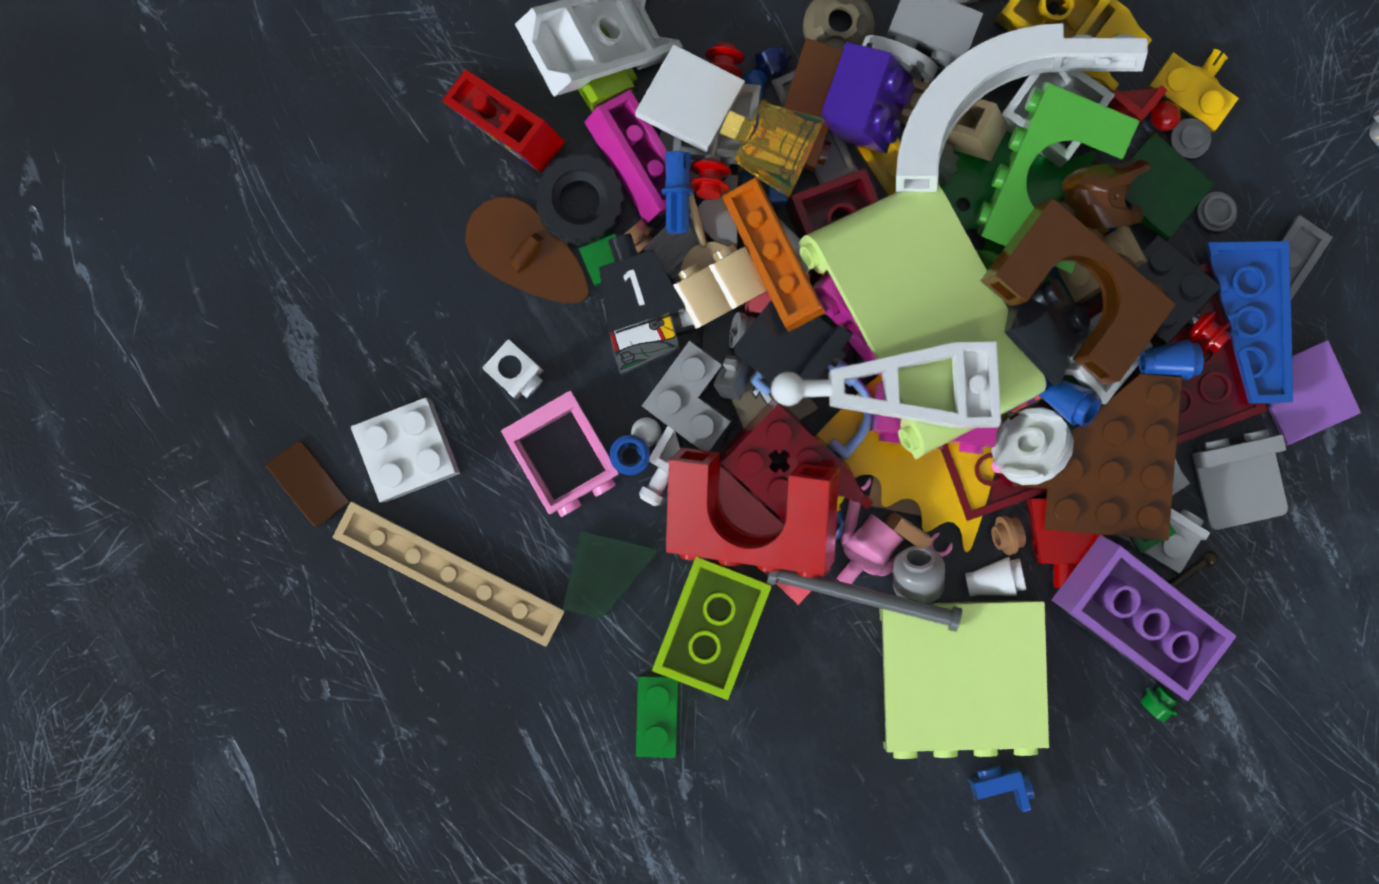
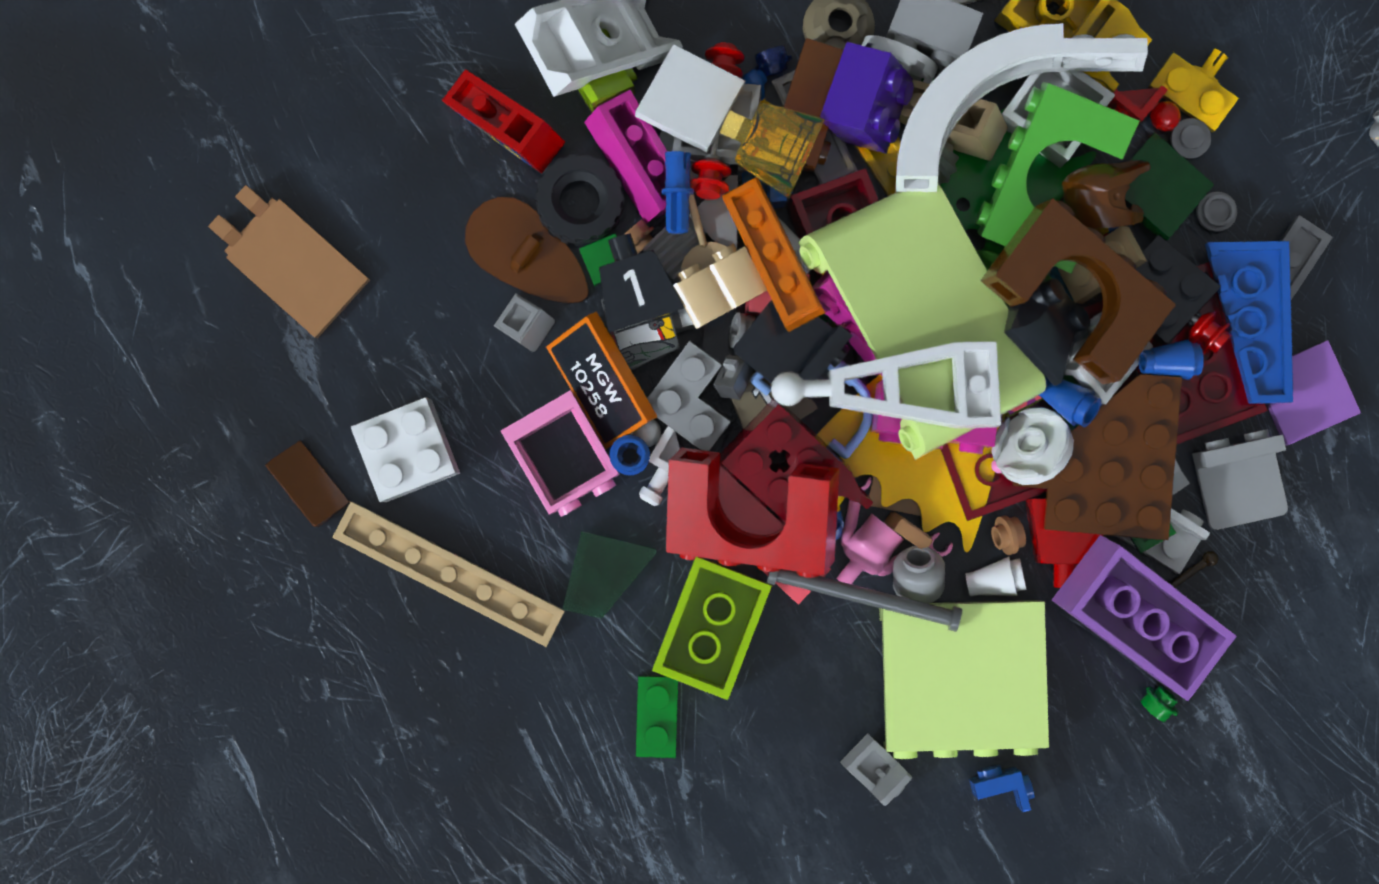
white bracket [483,340,544,400] -> none
none -> medium nougat tile [208,185,370,338]
none -> light grey slope [494,293,555,352]
none -> tile [546,311,657,450]
none -> light grey bracket [840,733,912,806]

